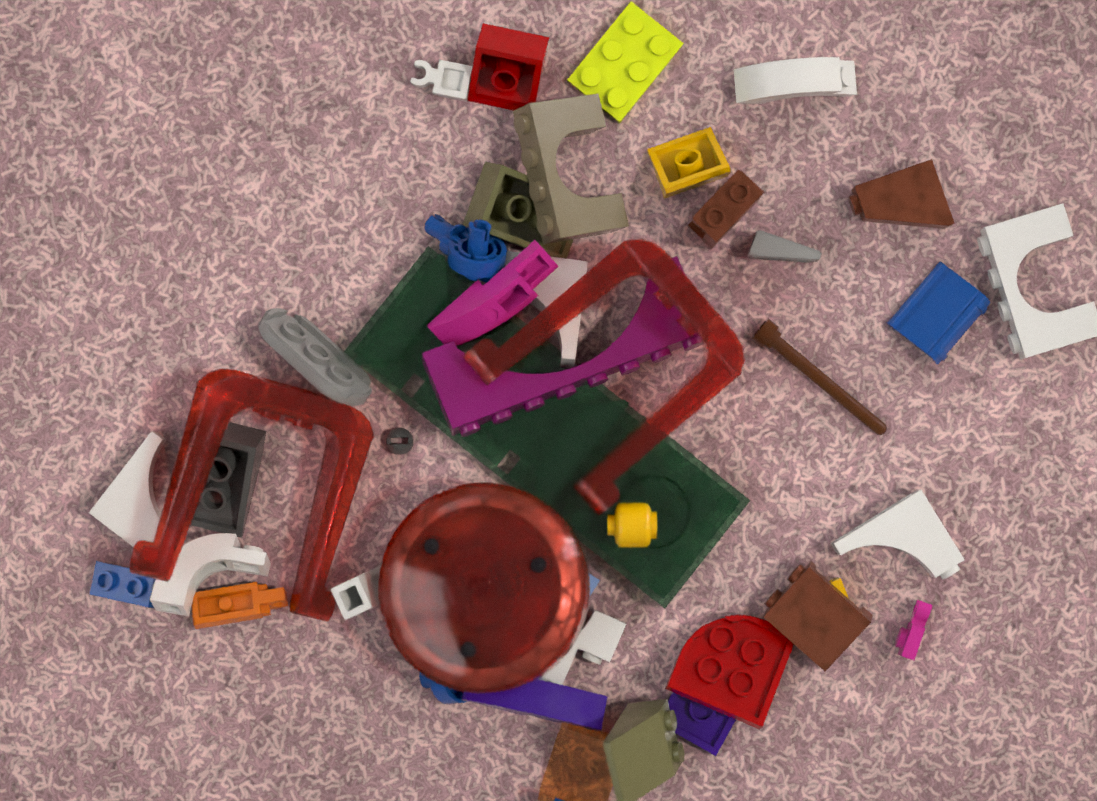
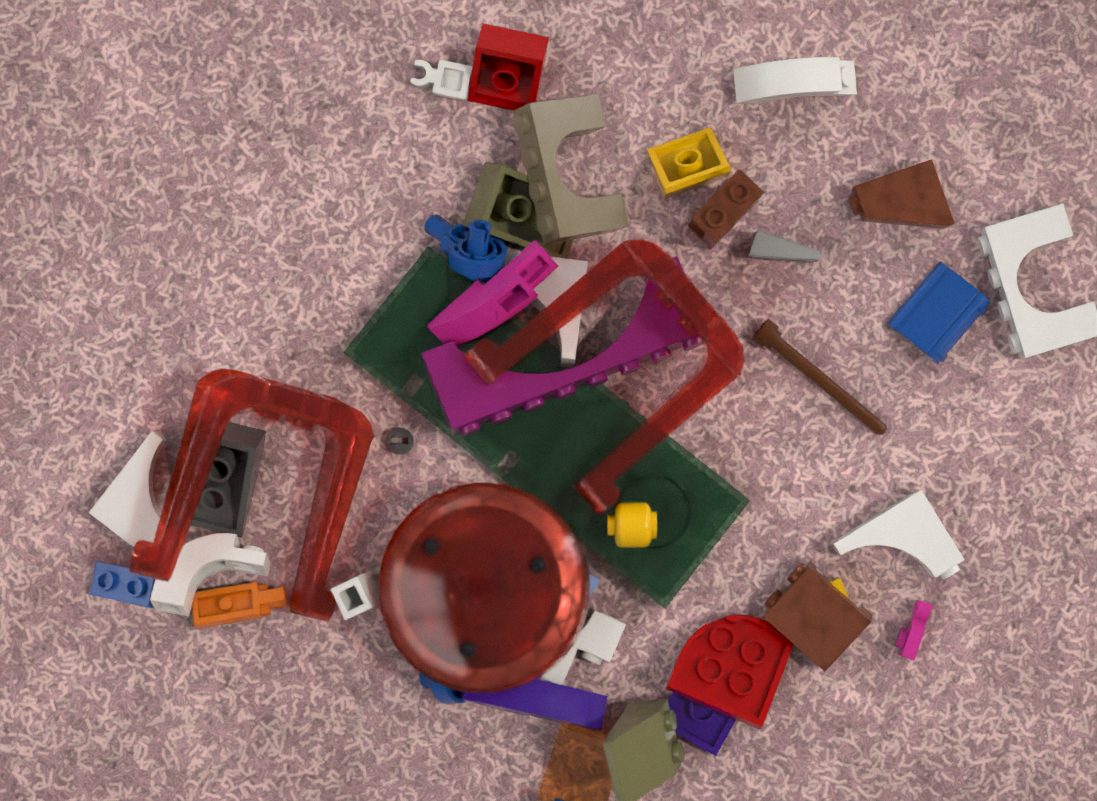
light grey tile [258,308,372,406] -> none
neon yellow plate [567,1,684,124] -> none

